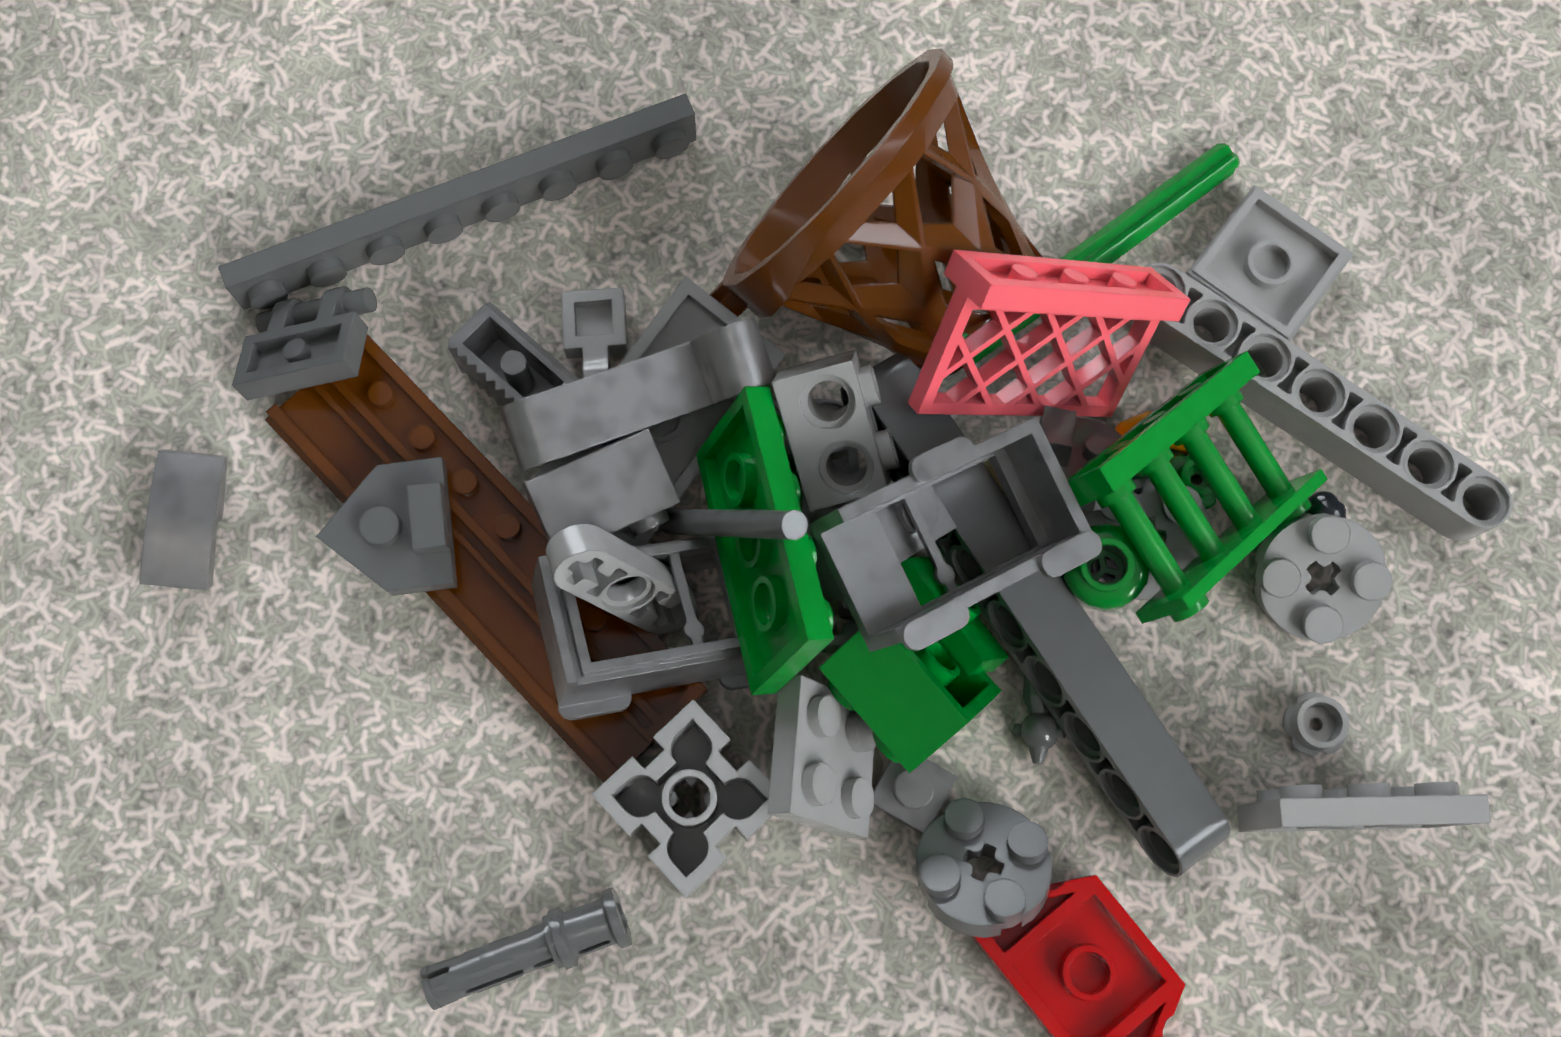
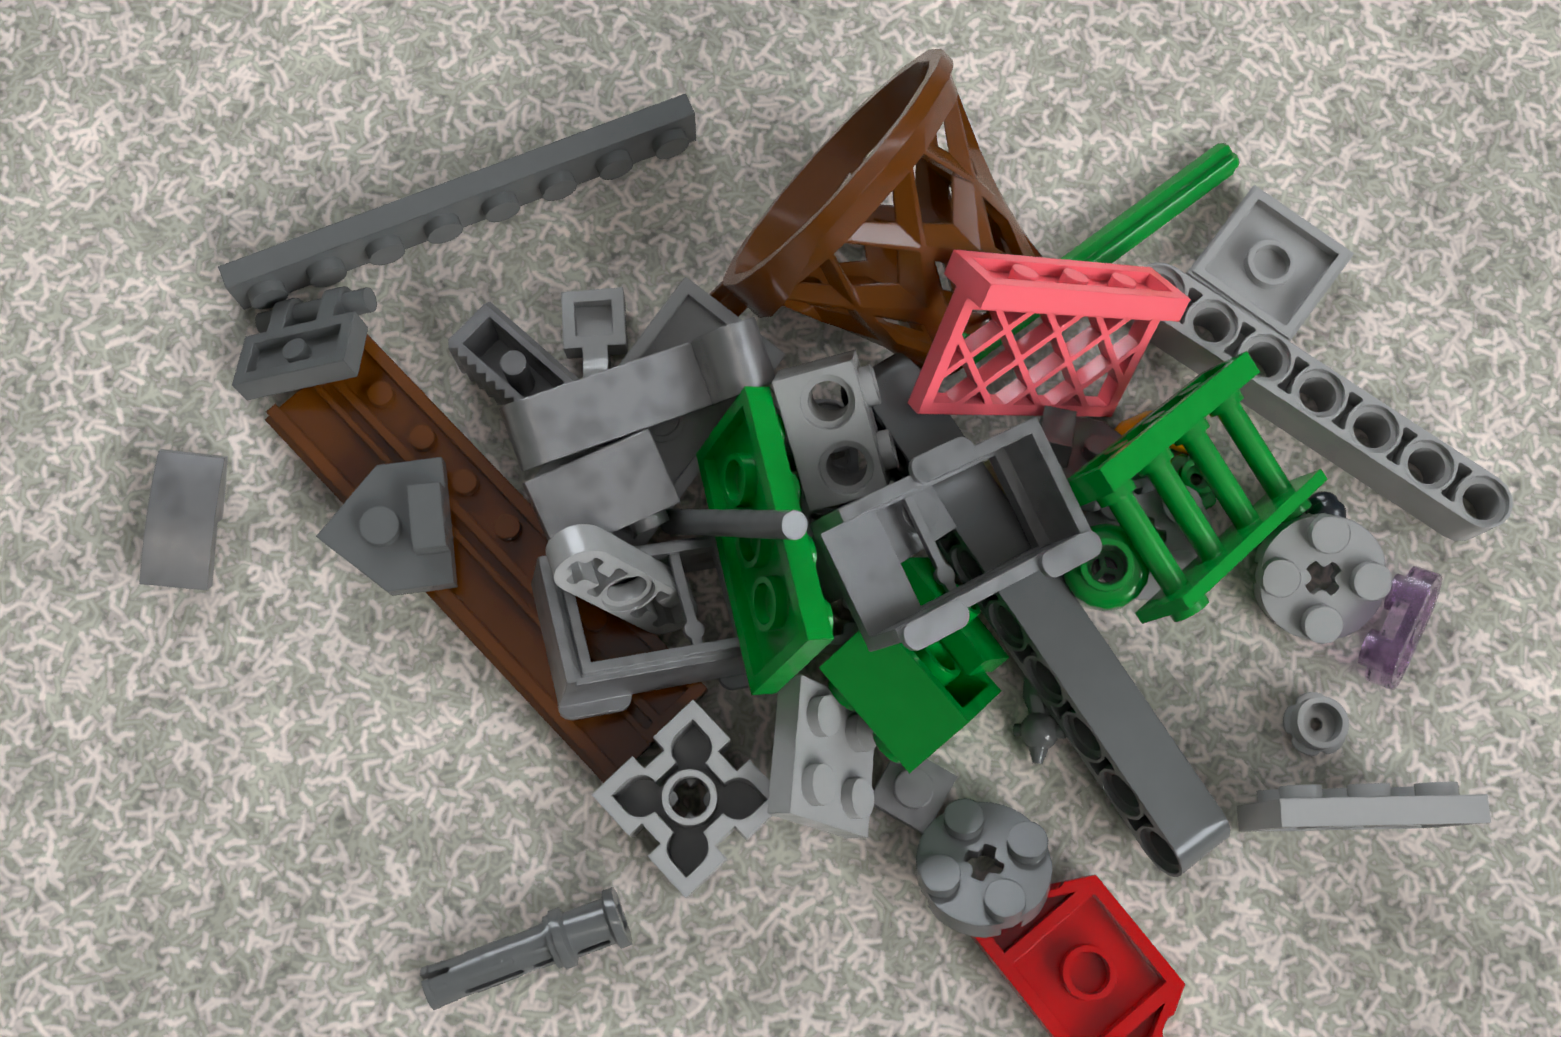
none -> clear purple plate [1358,566,1442,690]

